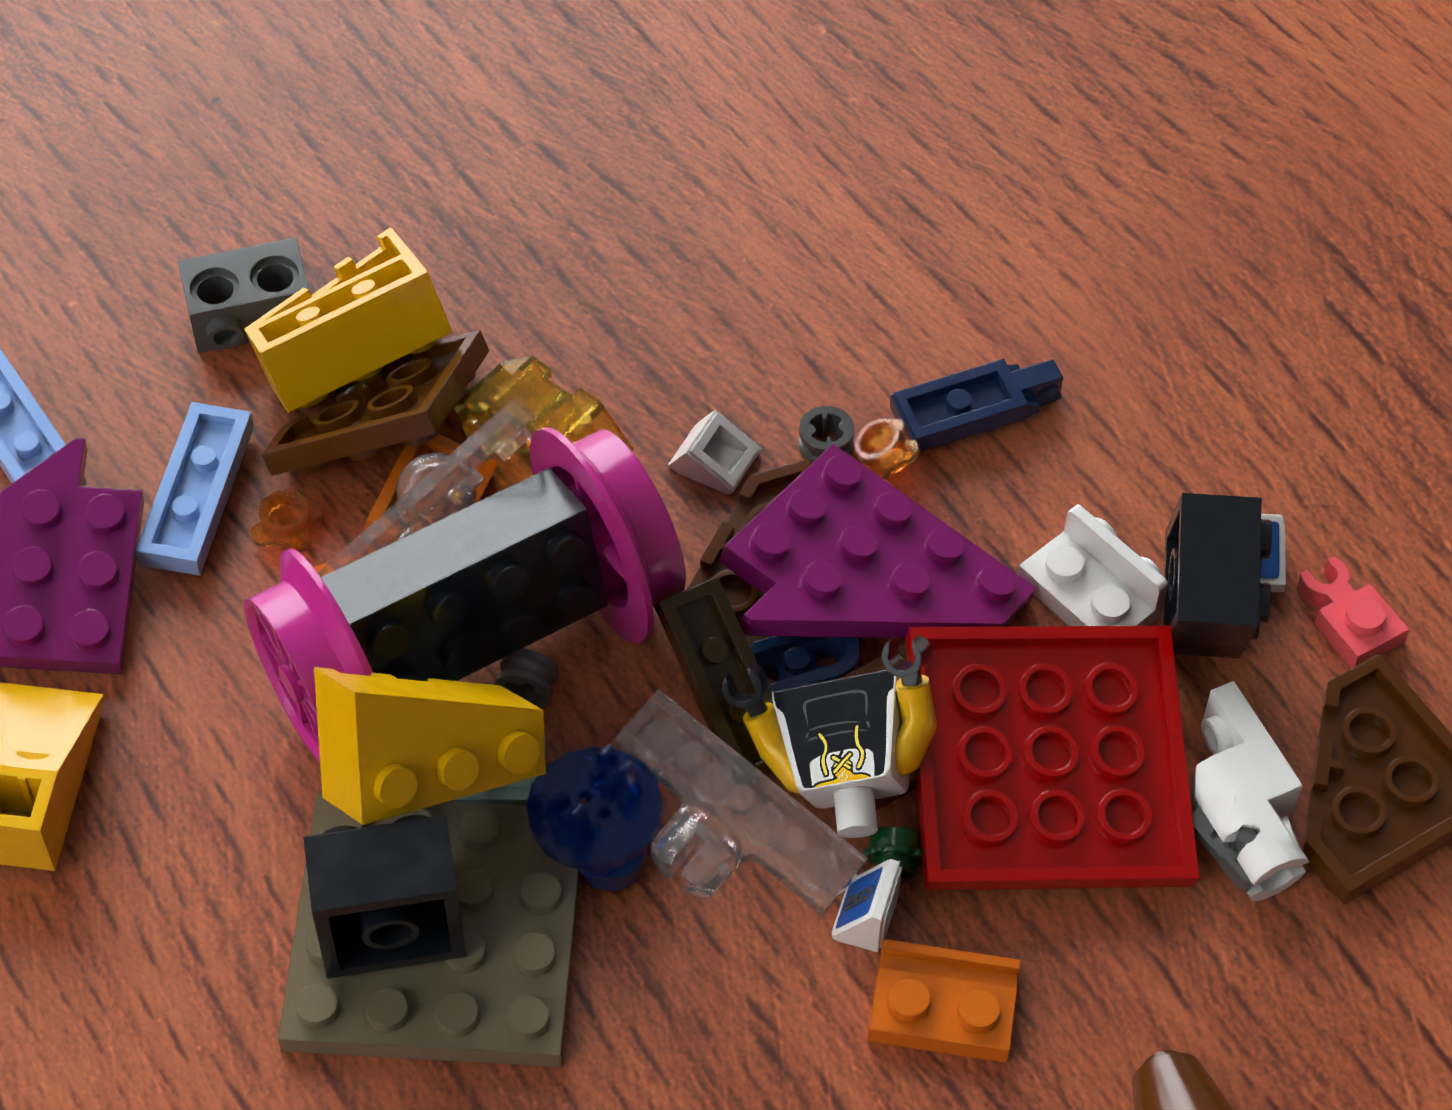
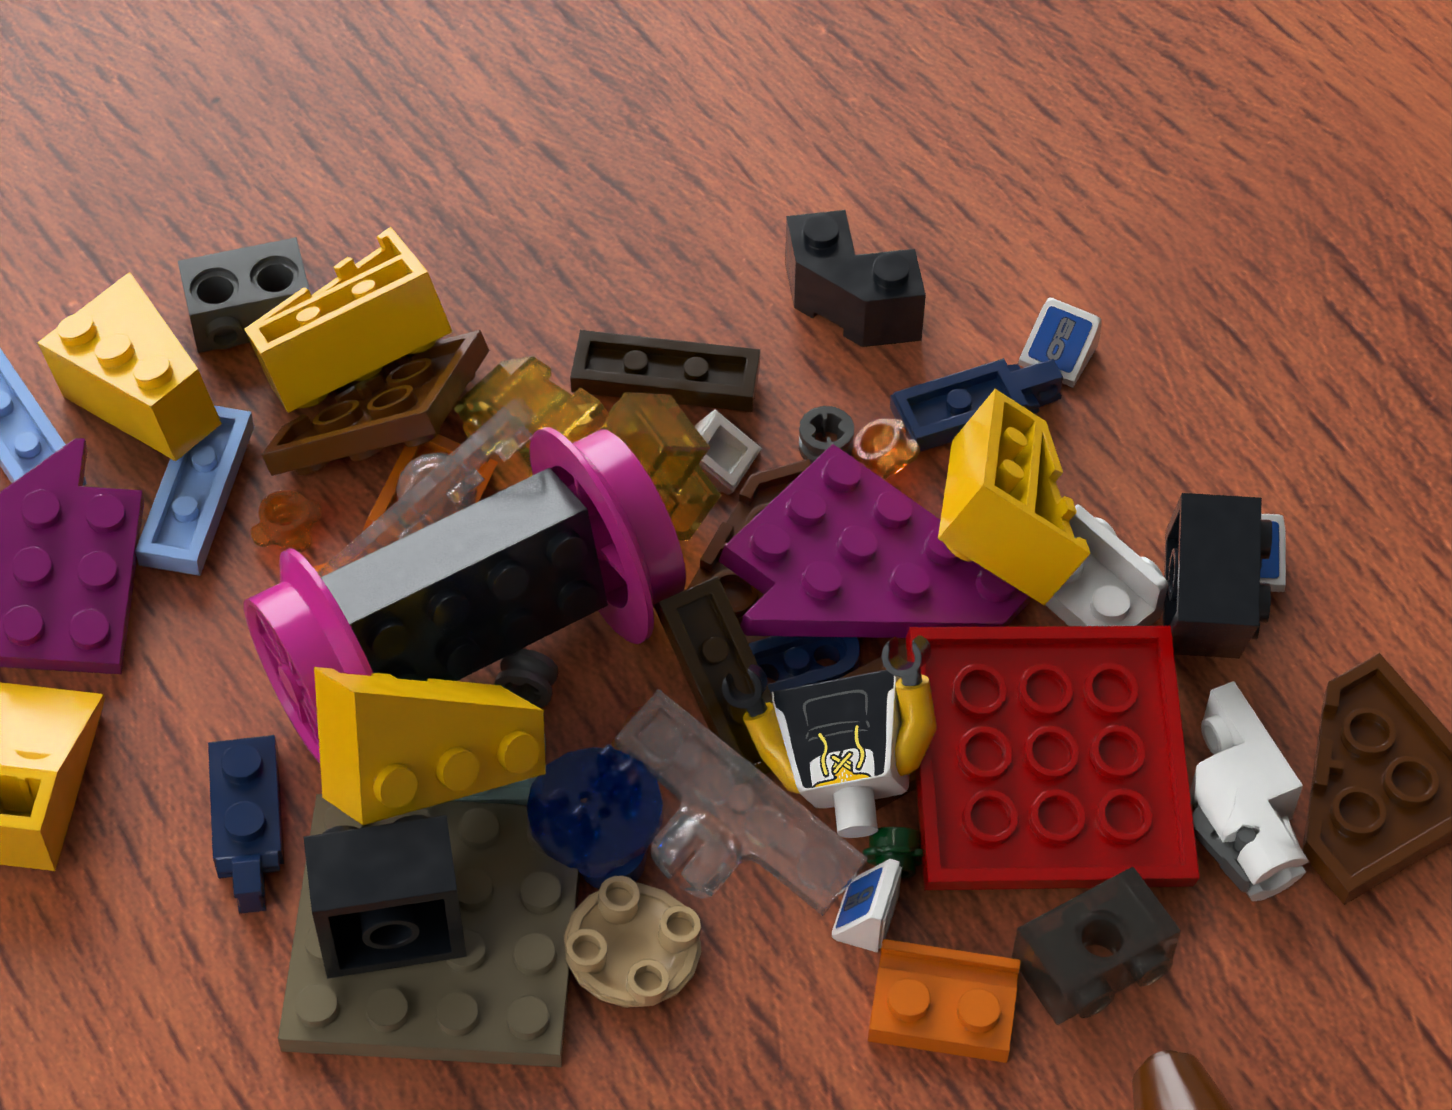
coral plate [1297,556,1409,669] -> none
none -> yellow wedge [37,272,222,461]
none -> dark blue hinge [208,735,284,914]
none -> tan dish [564,876,701,1008]
none -> dark brown plate [570,330,761,412]
none -> clear yellow brick [600,392,721,541]
none -> black brick [785,210,926,347]
none -> yellow wedge [938,389,1091,606]
none -> clear smoke brick [1012,867,1181,1025]
none -> slope [1018,298,1102,387]

